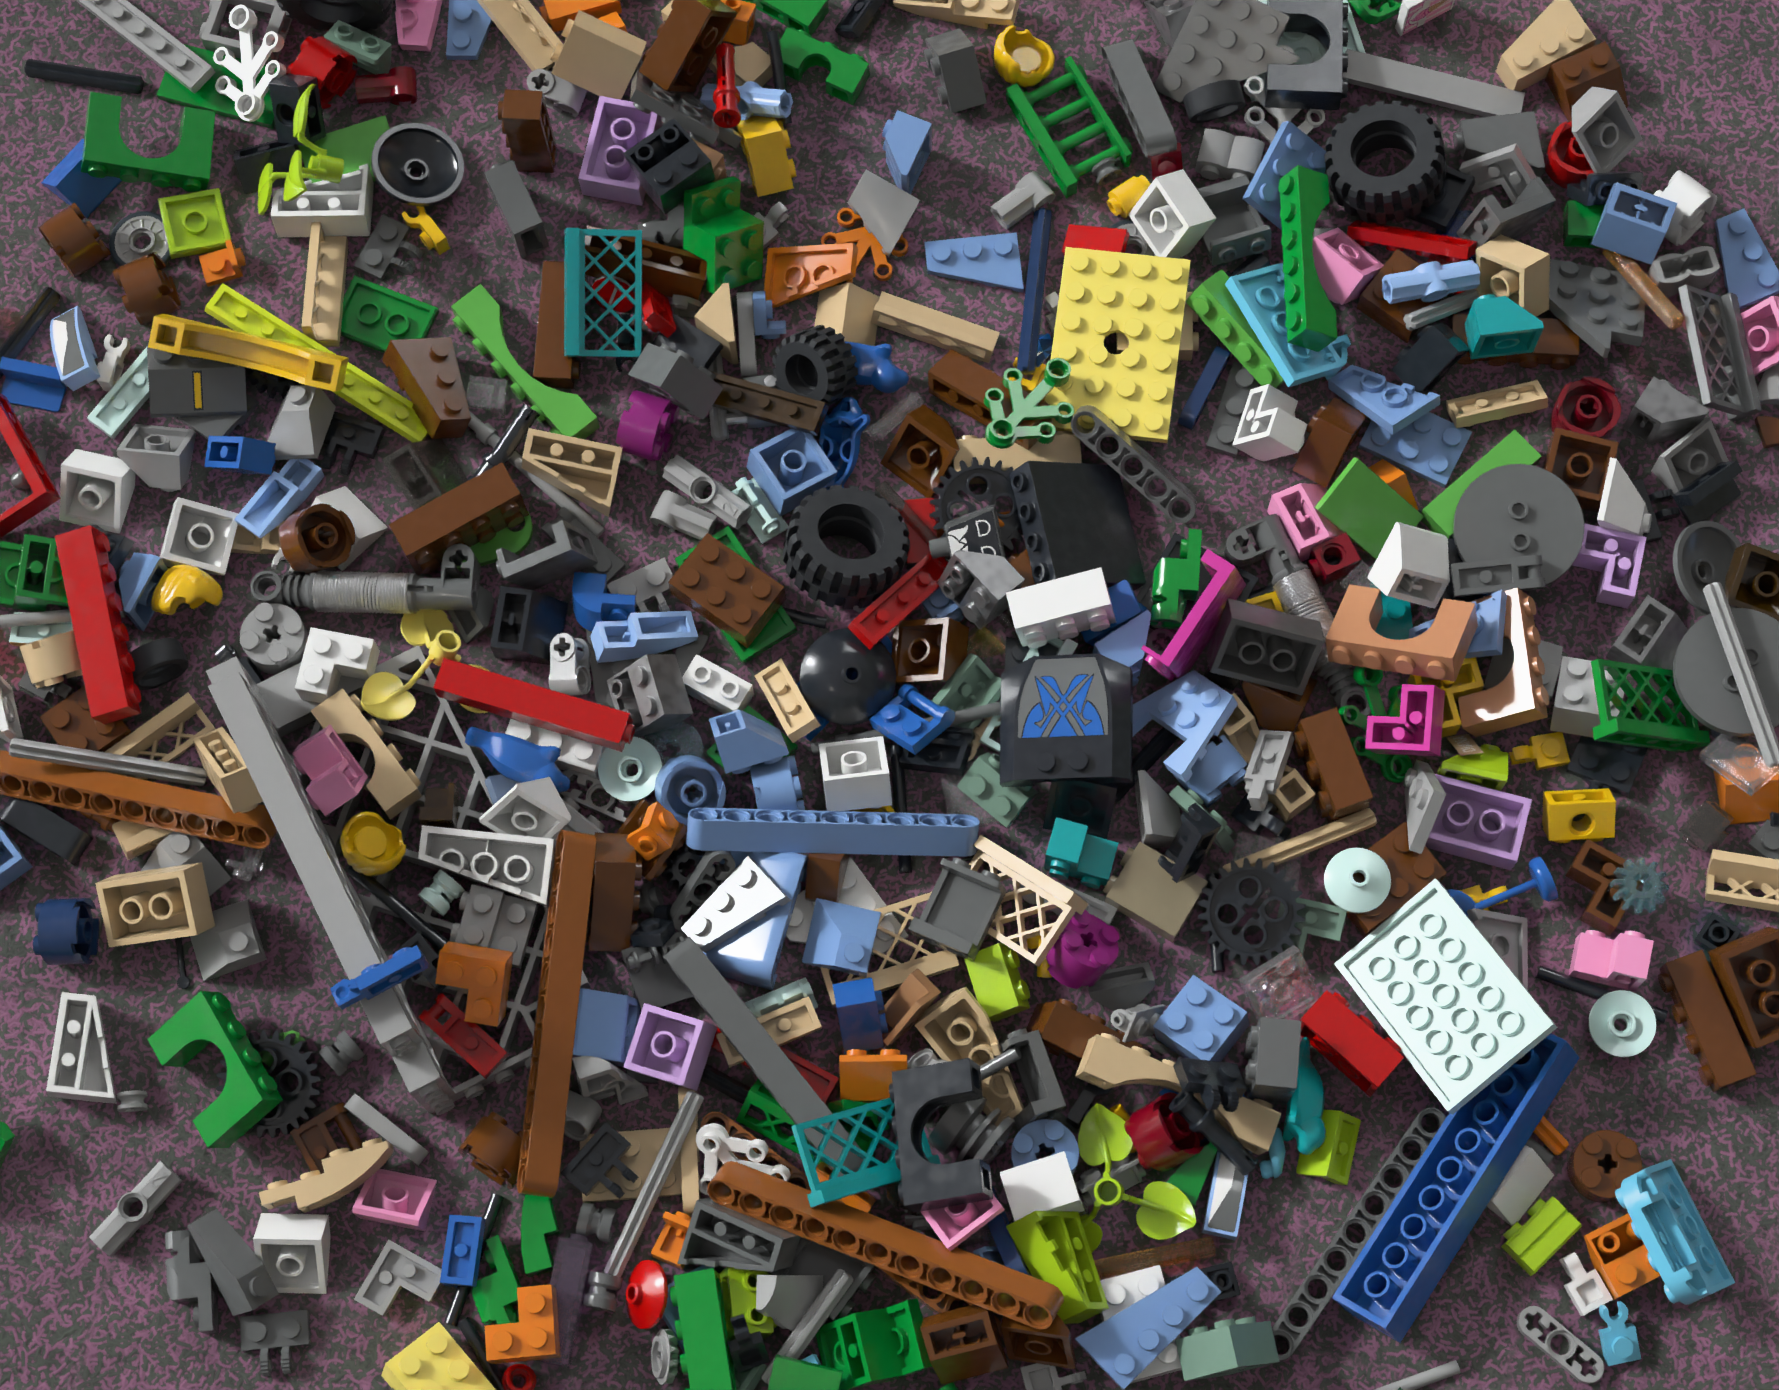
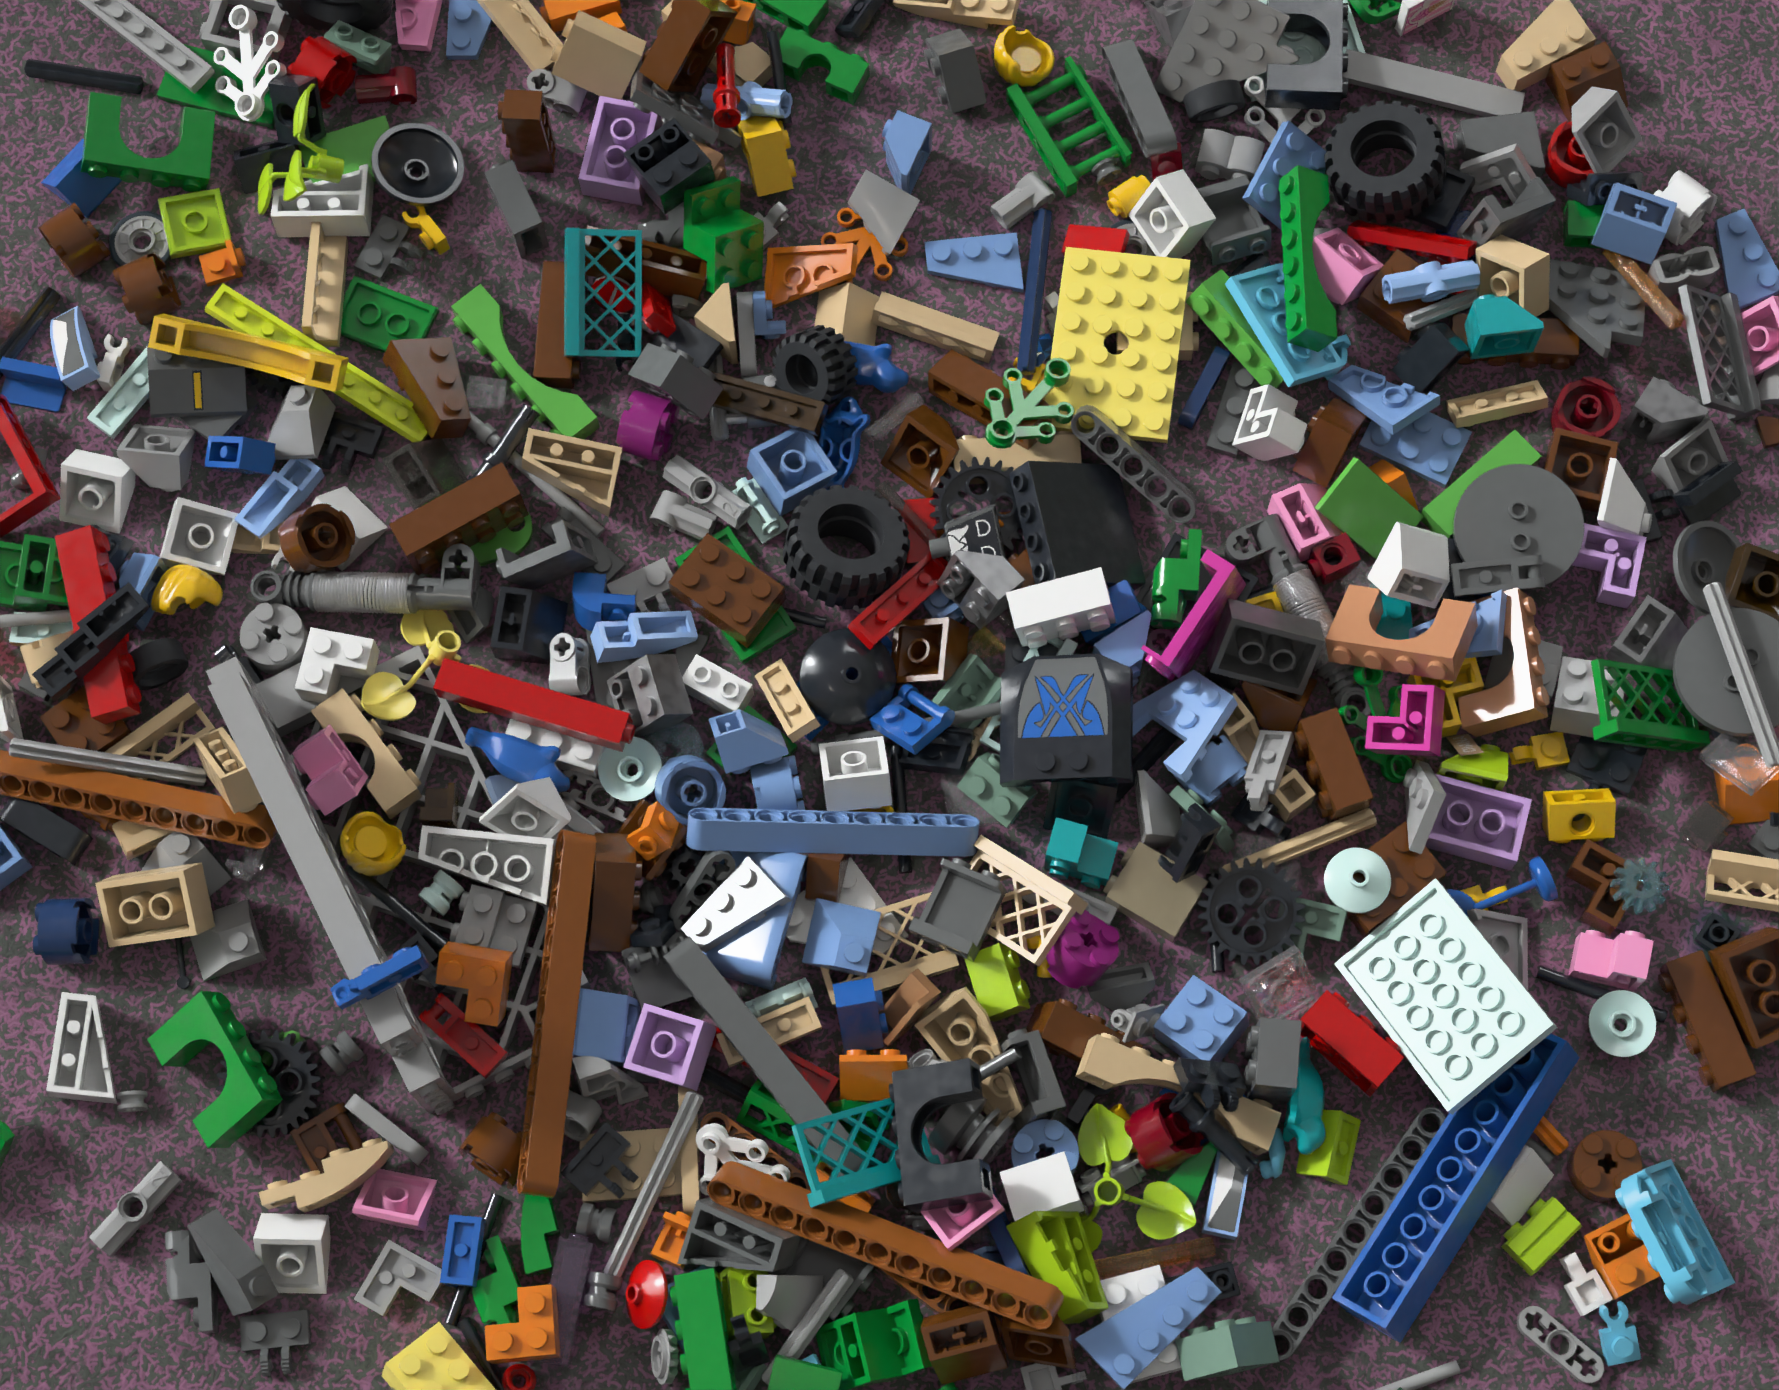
none -> black slope [32,582,150,701]

